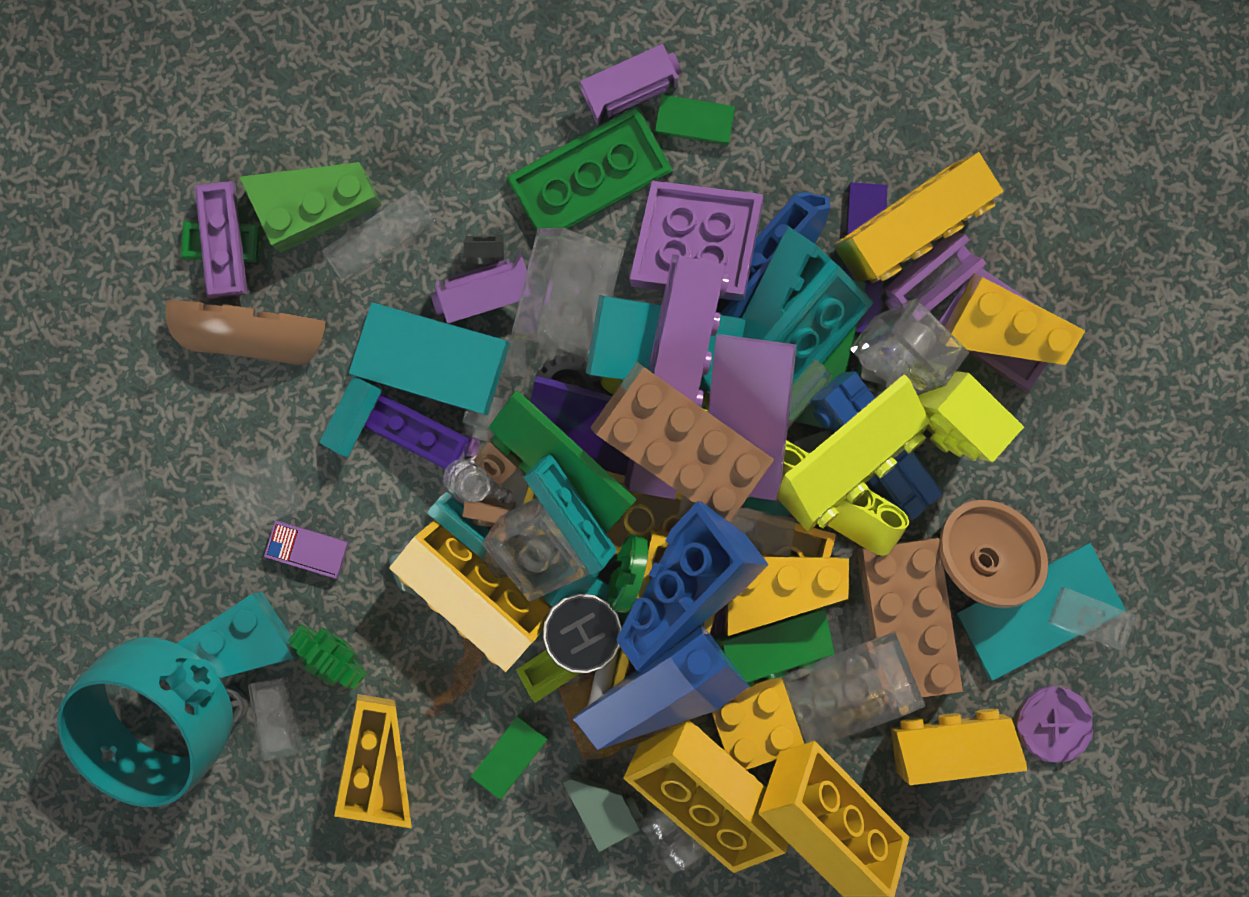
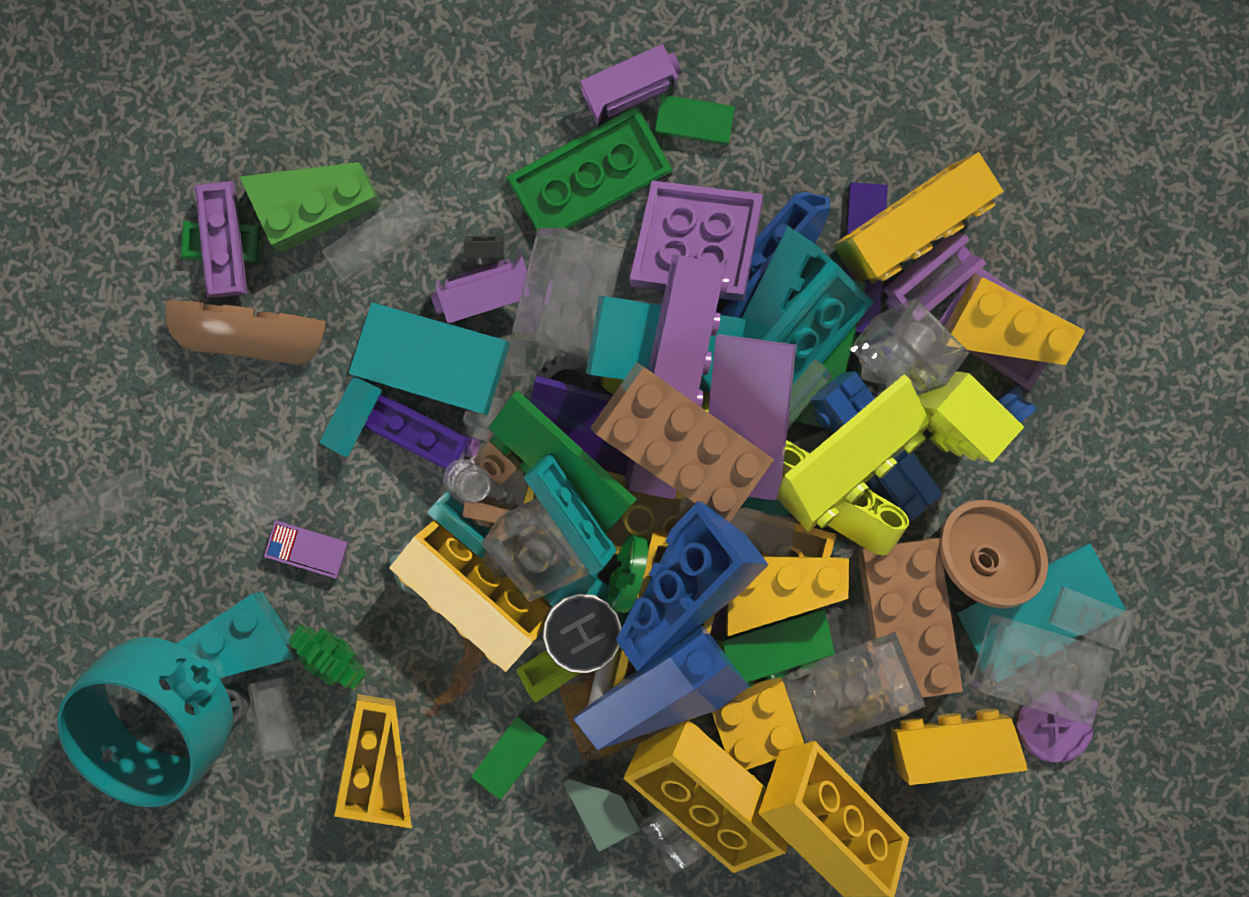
none -> clear brick [969,614,1114,726]
none -> blue wheel [996,385,1037,423]

